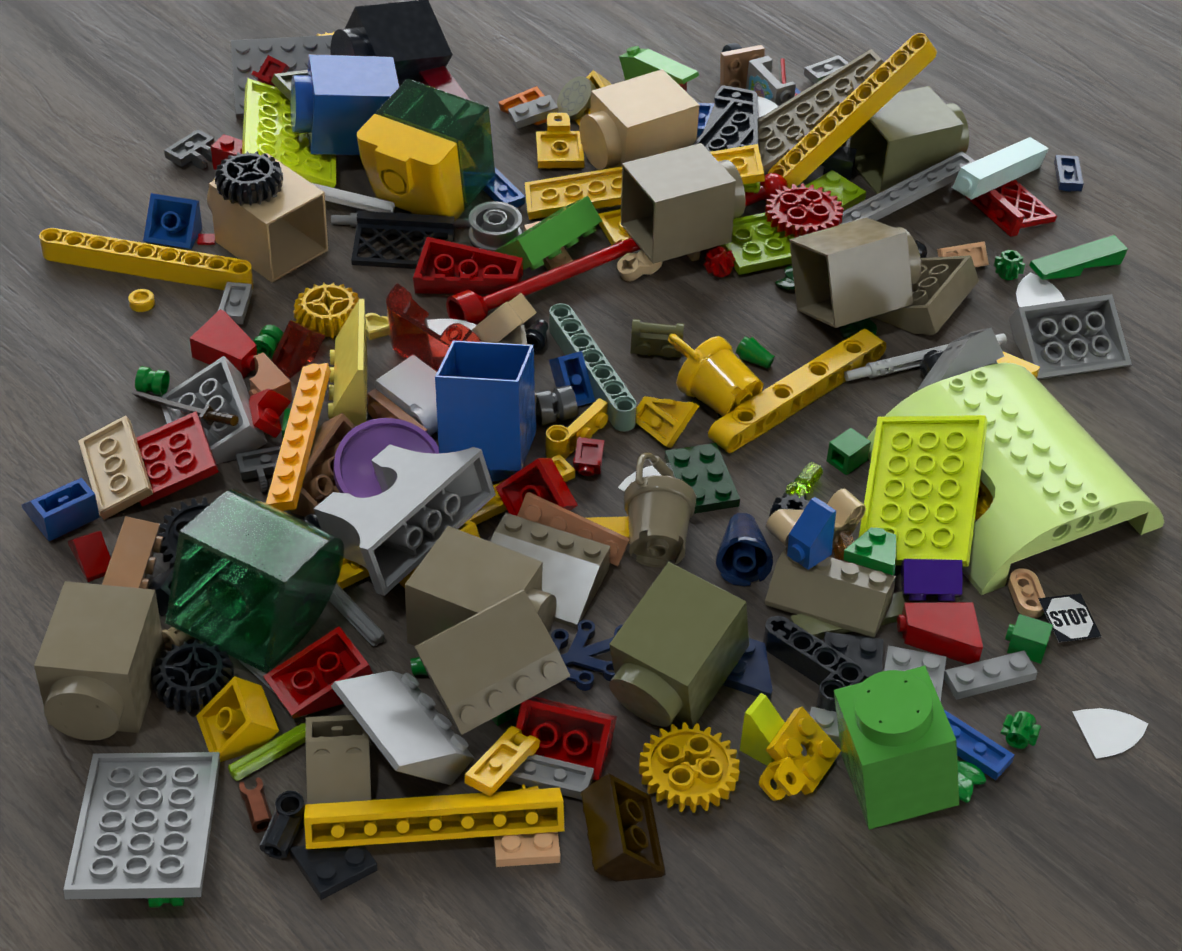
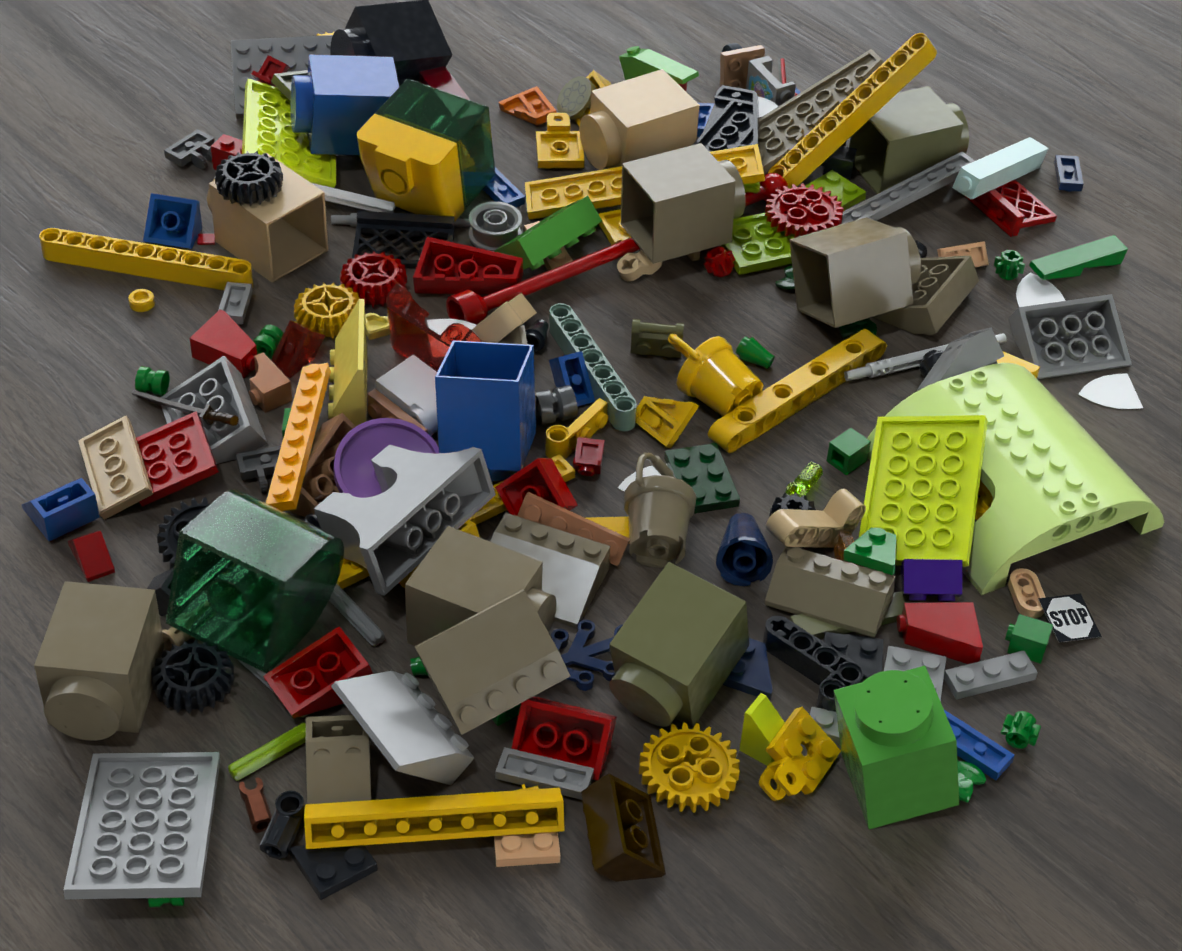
medium nougat slope [102,516,163,589] -> none
yellow slope [196,676,279,762] -> none
red slope [248,389,291,438] -> none
yellow plate [464,726,540,797] -> none
light grey plate [508,95,559,129] -> none
blue slope [787,497,836,570] -> none
light grey plate [804,55,848,84] -> none
white sticker [1072,708,1148,759] -> none
none -> red gear [340,251,407,307]
none -> white sticker [1078,373,1143,409]

